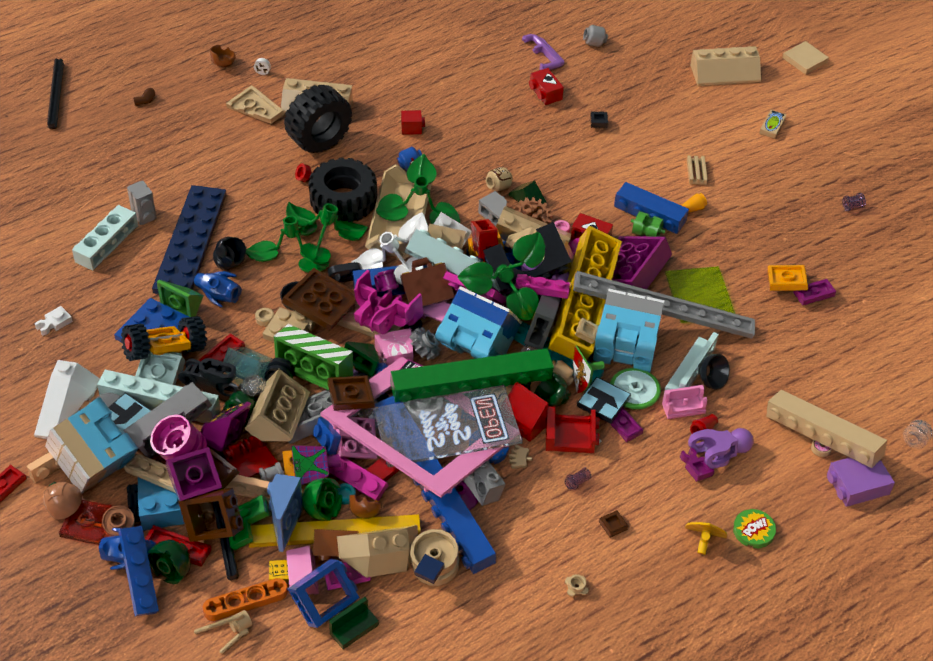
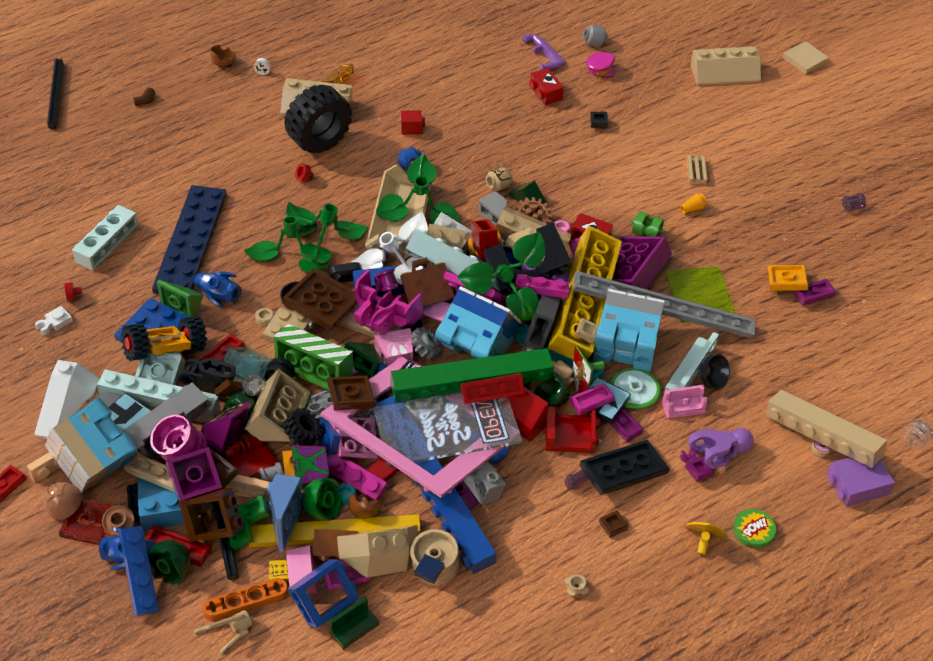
light grey brick [127,181,157,225] -> none
black hair [213,237,247,271] -> none
tan wing [226,85,284,124] -> none
black tyre [309,158,377,223] -> none
tan piece [509,445,532,469] -> none
blue brick [614,182,689,234] -> none
red cone [690,414,718,434] -> none
tile [759,110,786,139] -> none
none -> red tile [64,282,82,302]
none -> reddish brown tile [214,379,244,399]
none -> black tyre [283,408,324,446]
none -> clear yellow slope [321,64,354,84]
none -> red plate [461,373,525,404]
none -> dark pink tile [569,383,614,415]
none -> black tile [579,440,670,496]
none -> dark pink piece [586,52,616,77]

